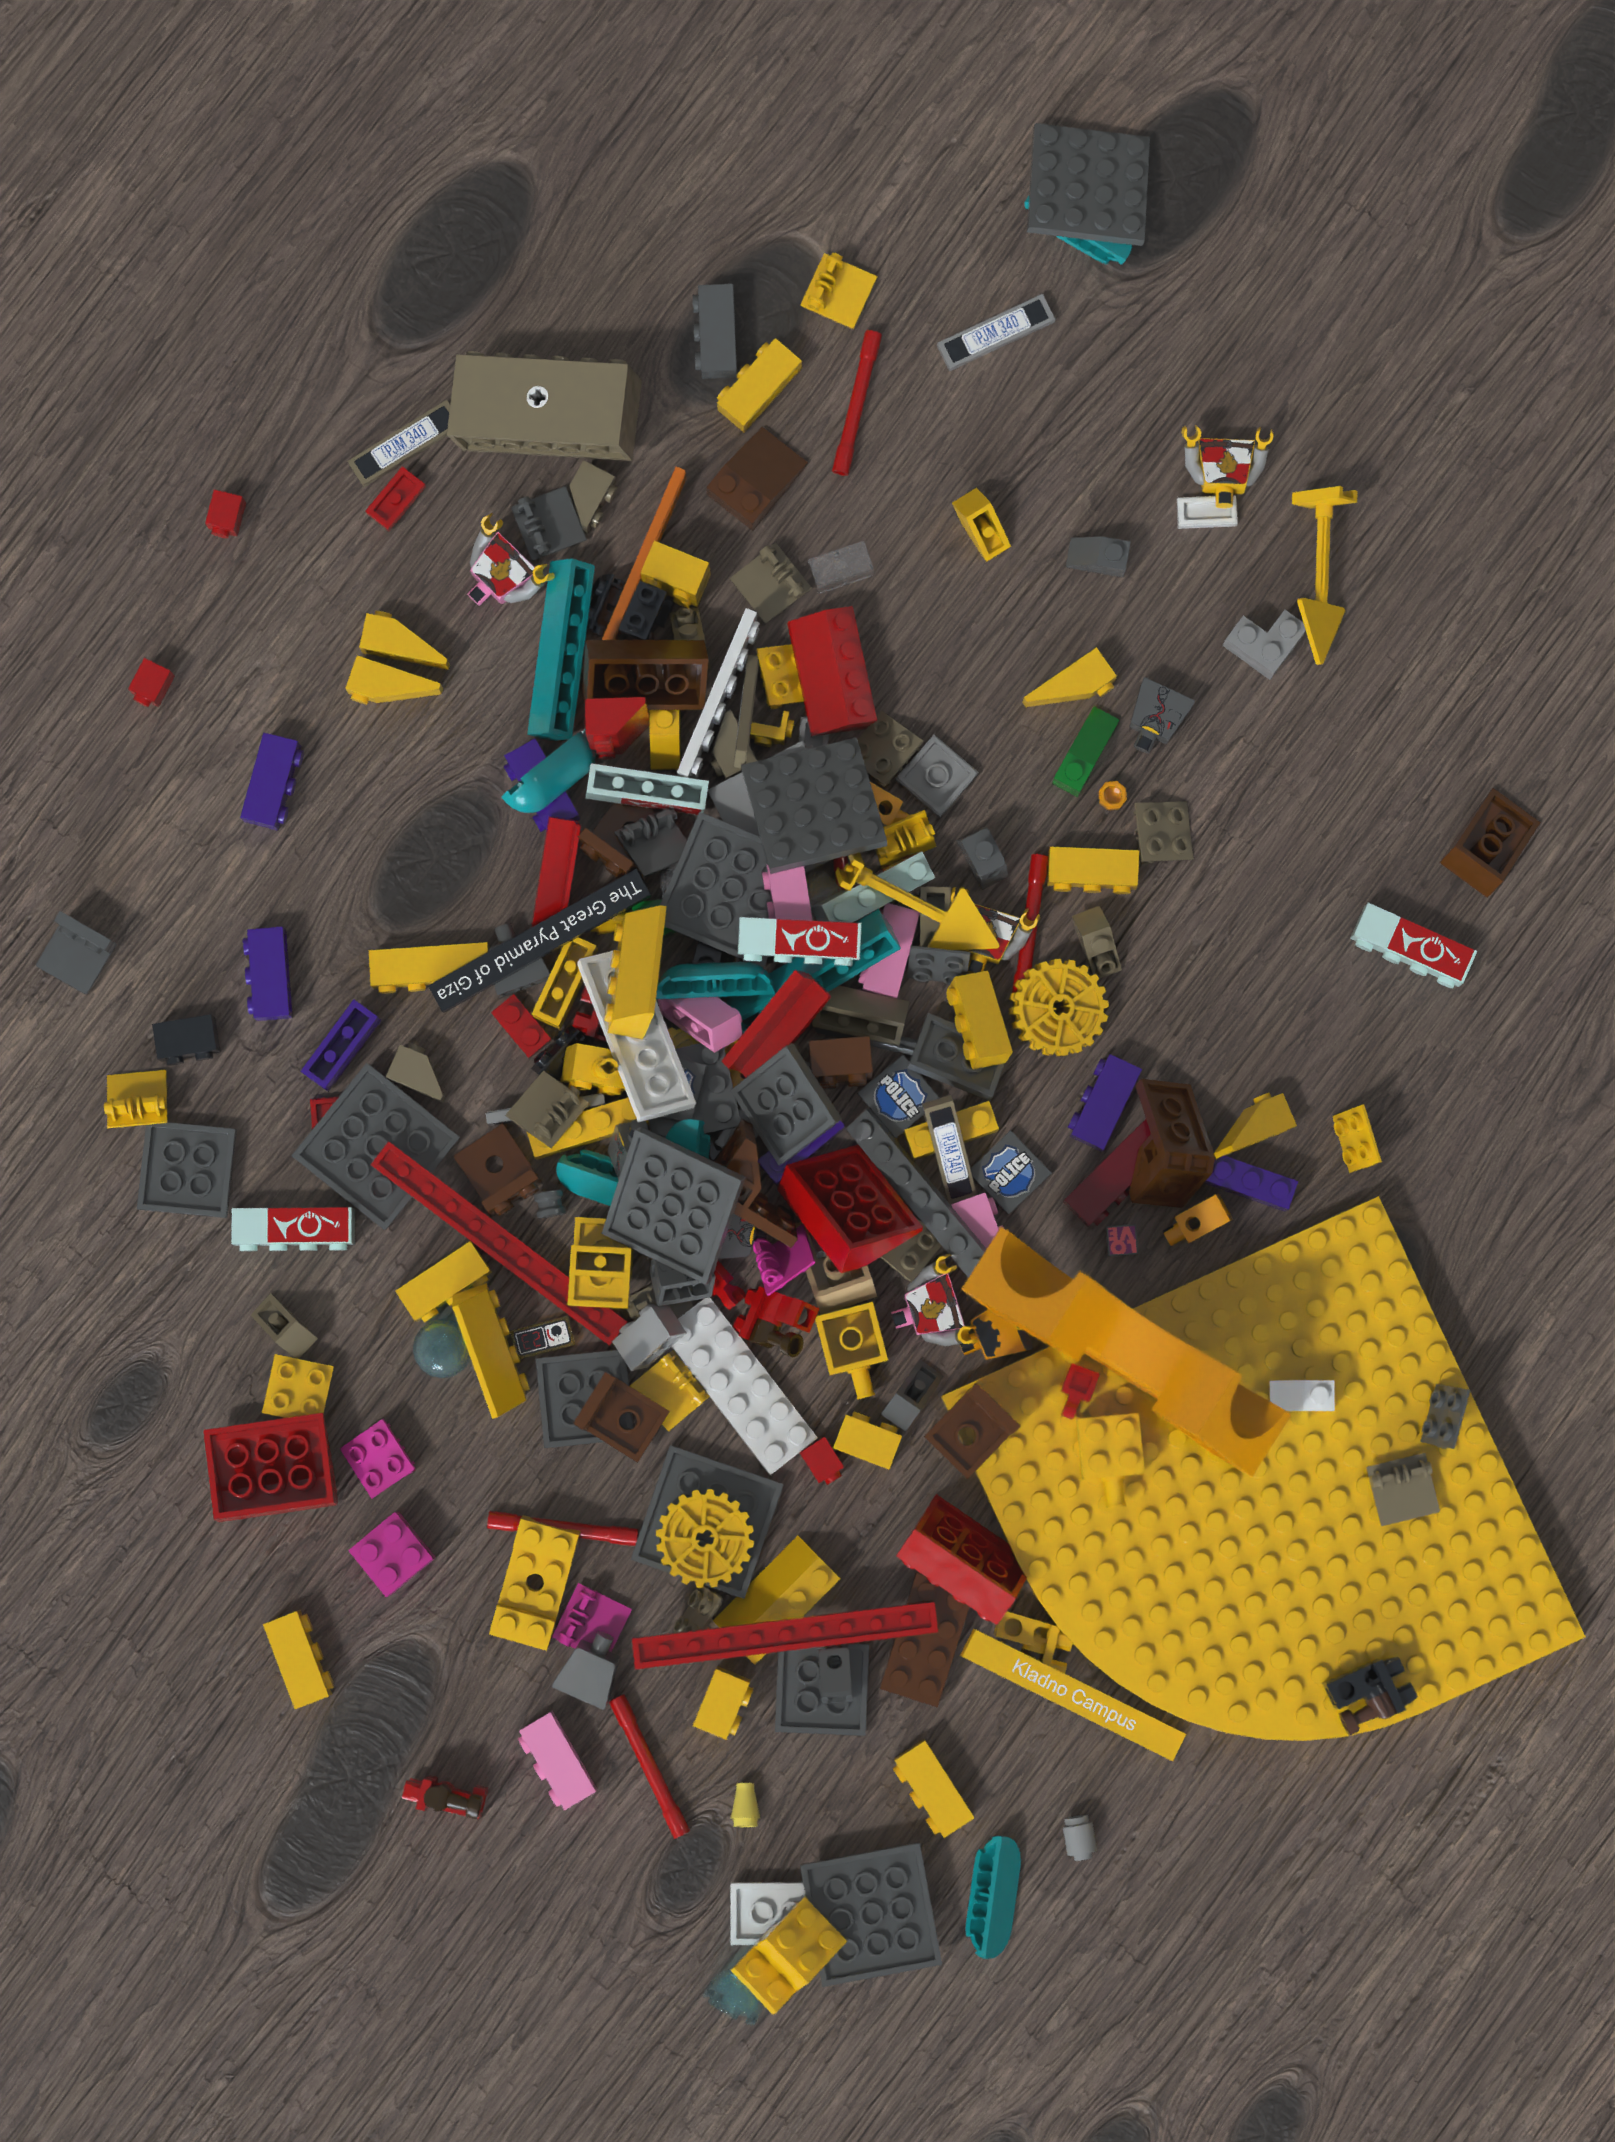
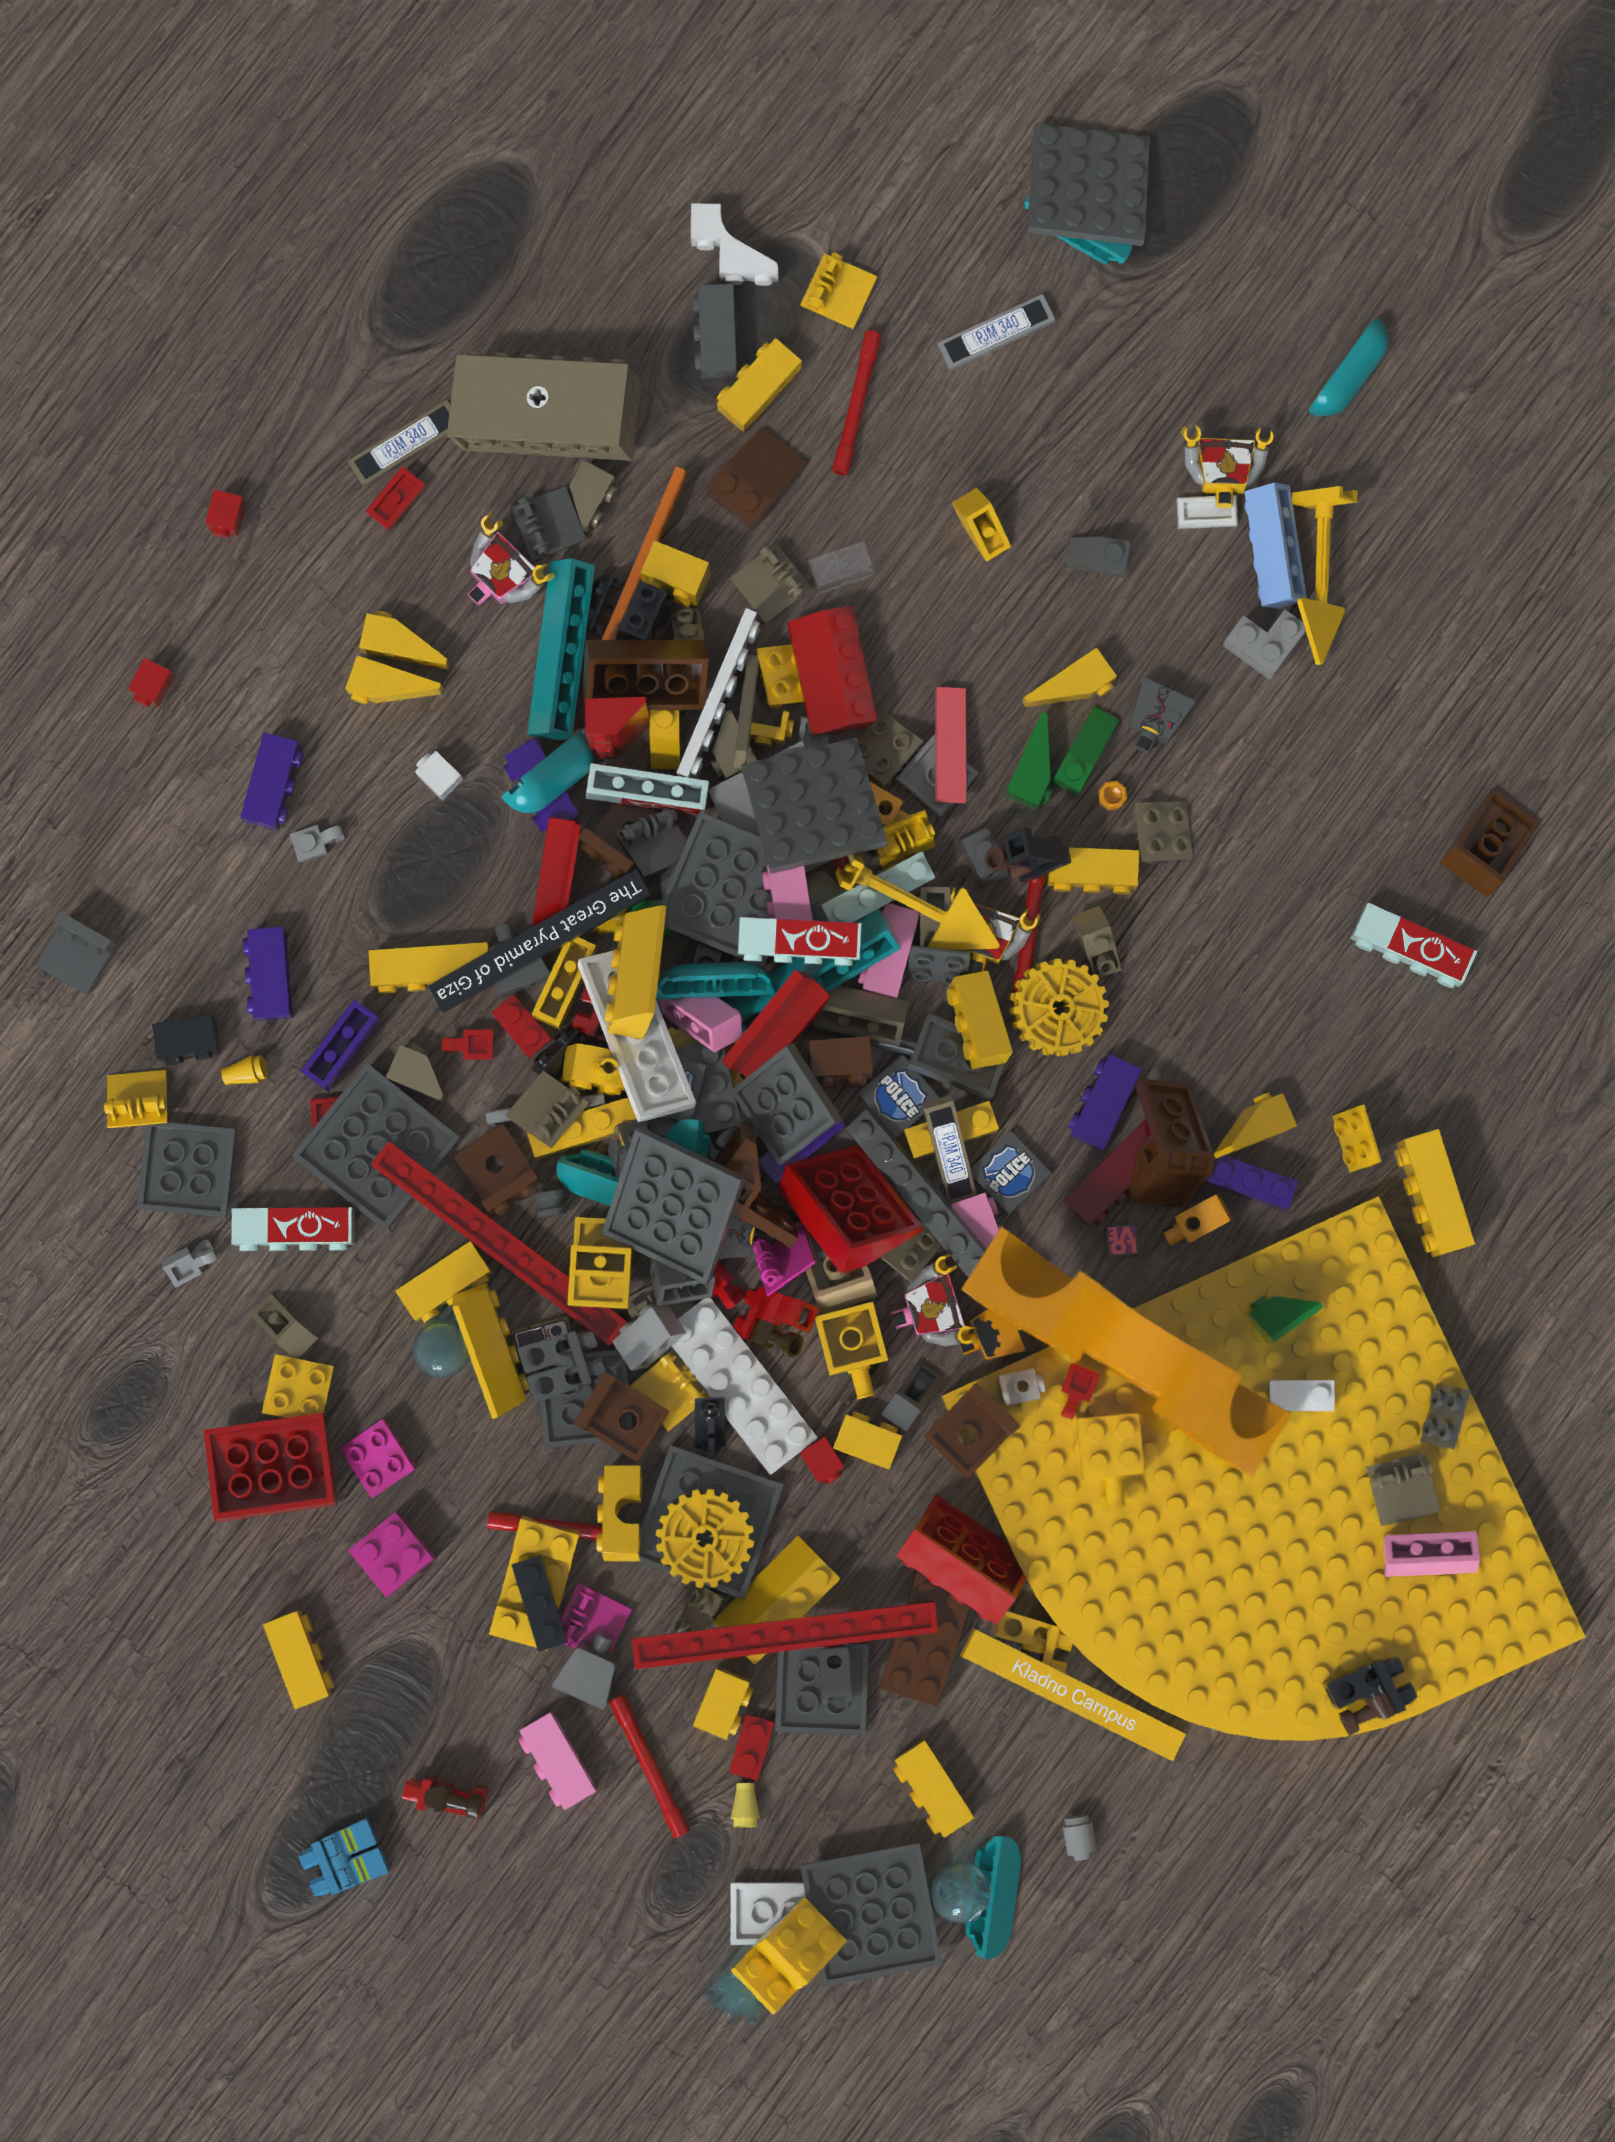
none -> light grey plate [161,1240,217,1288]
none -> yellow cone [221,1054,268,1085]
none -> light grey plate [289,825,345,863]
none -> dark azure hips [298,1817,391,1896]
none -> white brick [415,751,463,801]
none -> red plate [442,1030,493,1060]
none -> black plate [511,1555,568,1652]
none -> dark grey hips [517,1331,606,1404]
none -> yellow arch [597,1466,642,1561]
none -> white arch [691,203,778,286]
none -> black hinge [695,1397,725,1459]
none -> red plate [729,1714,775,1781]
none -> clear light blue cylinder [929,1861,992,1923]
none -> coral tile [935,687,966,804]
none -> black hips [985,827,1071,883]
none -> white brick [998,1369,1045,1406]
none -> green slope [1005,711,1053,810]
none -> light blue brick [1244,482,1307,609]
none -> green slope [1247,1295,1324,1344]
none -> teal brick [1308,316,1389,417]
none -> bright pink brick [1382,1531,1480,1577]
none -> yellow brick [1394,1129,1475,1258]

